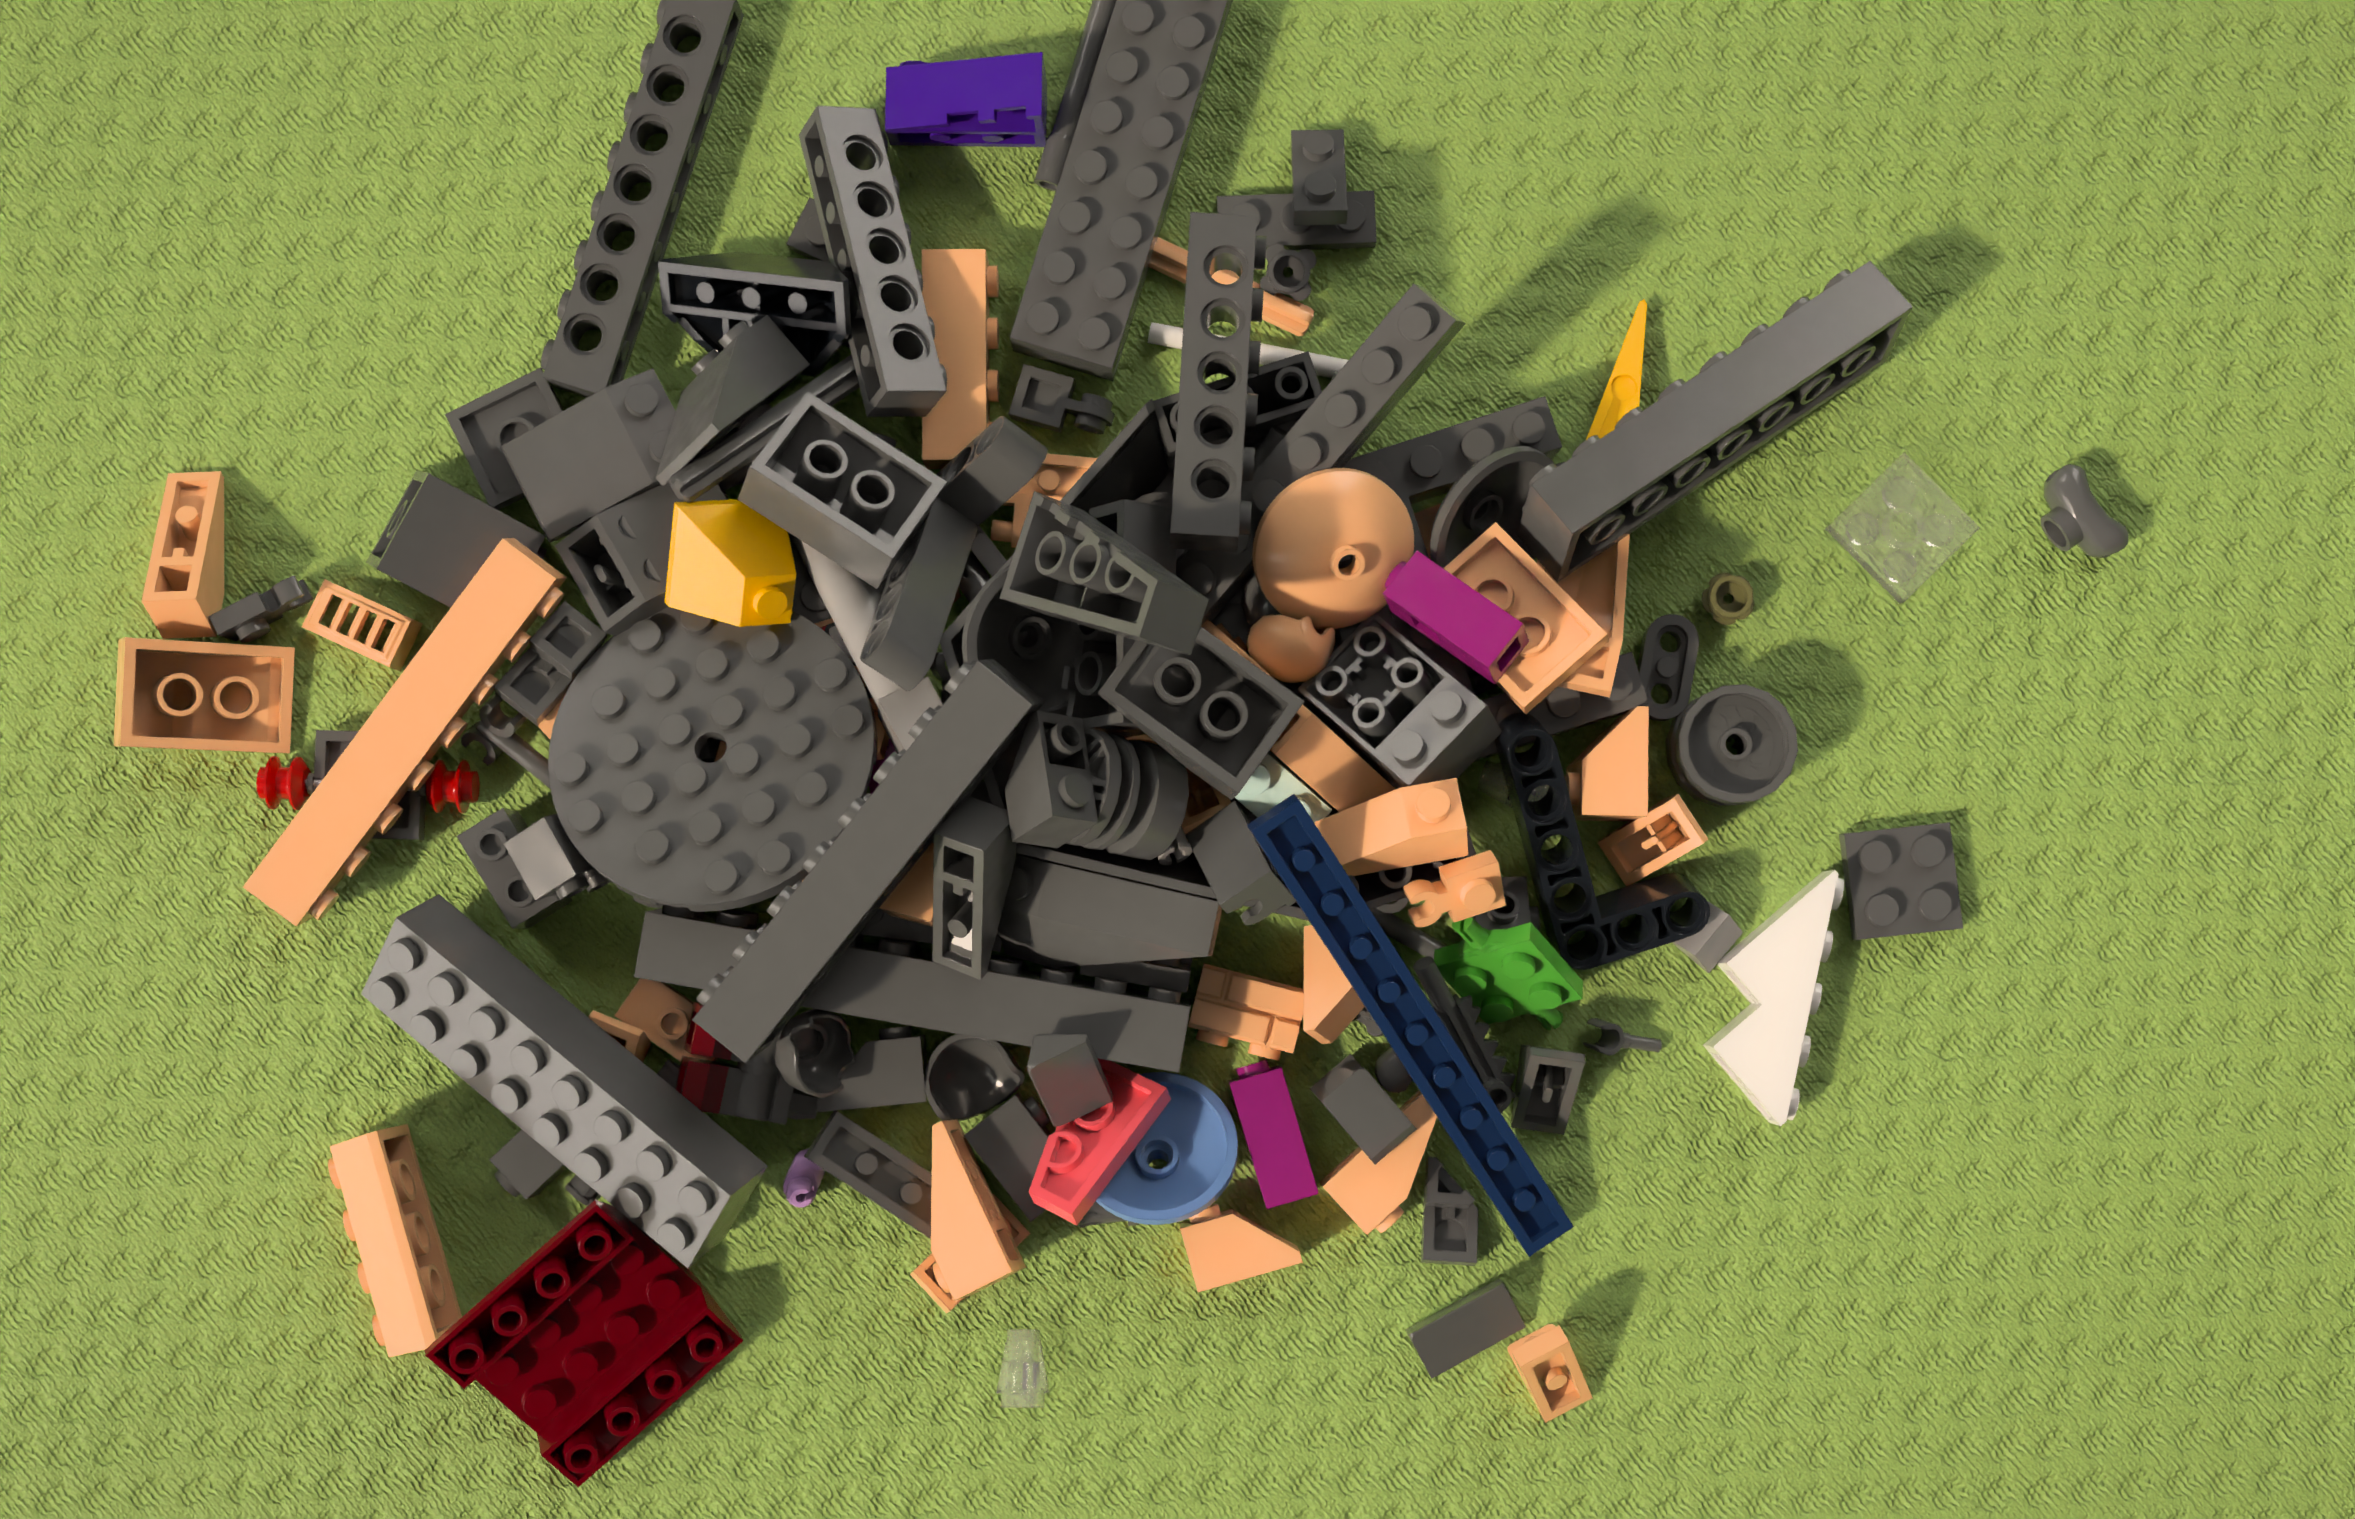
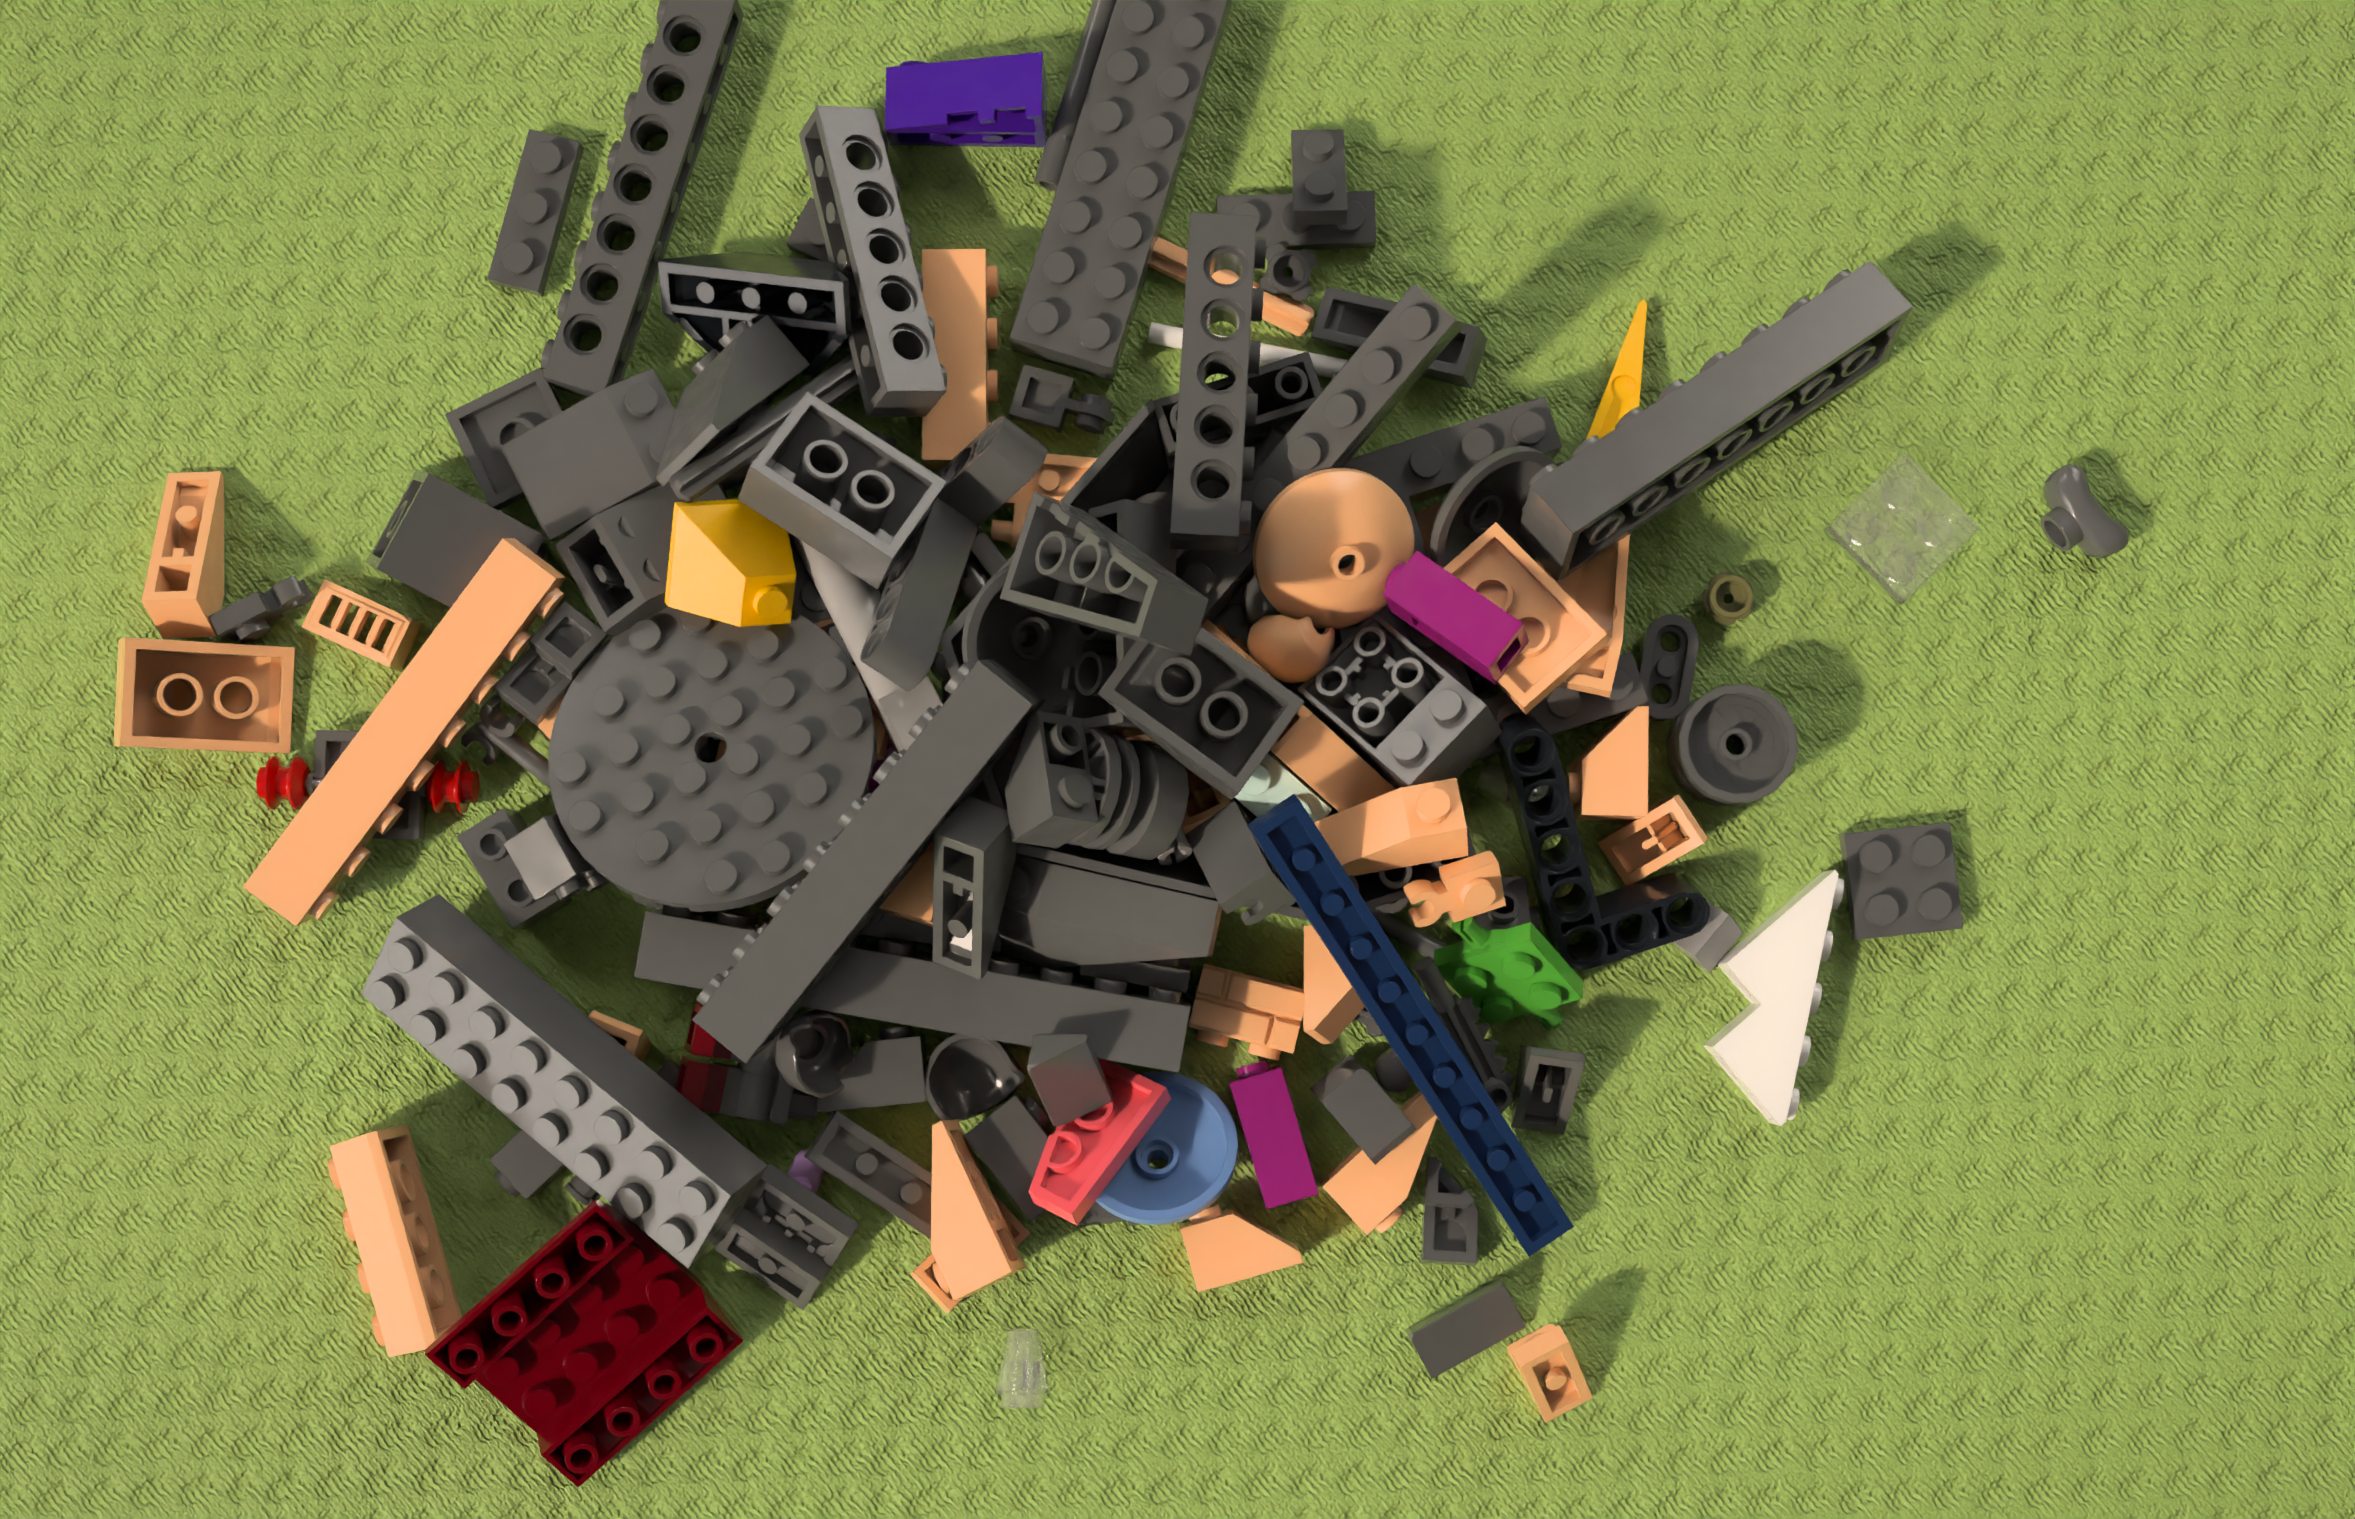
light nougat plate [614,978,717,1062] -> none
dark grey hand [1583,1018,1662,1055] -> none
none -> dark grey plate [487,129,584,297]
none -> dark grey slope [715,1163,859,1310]
none -> dark grey slope [1311,287,1487,389]

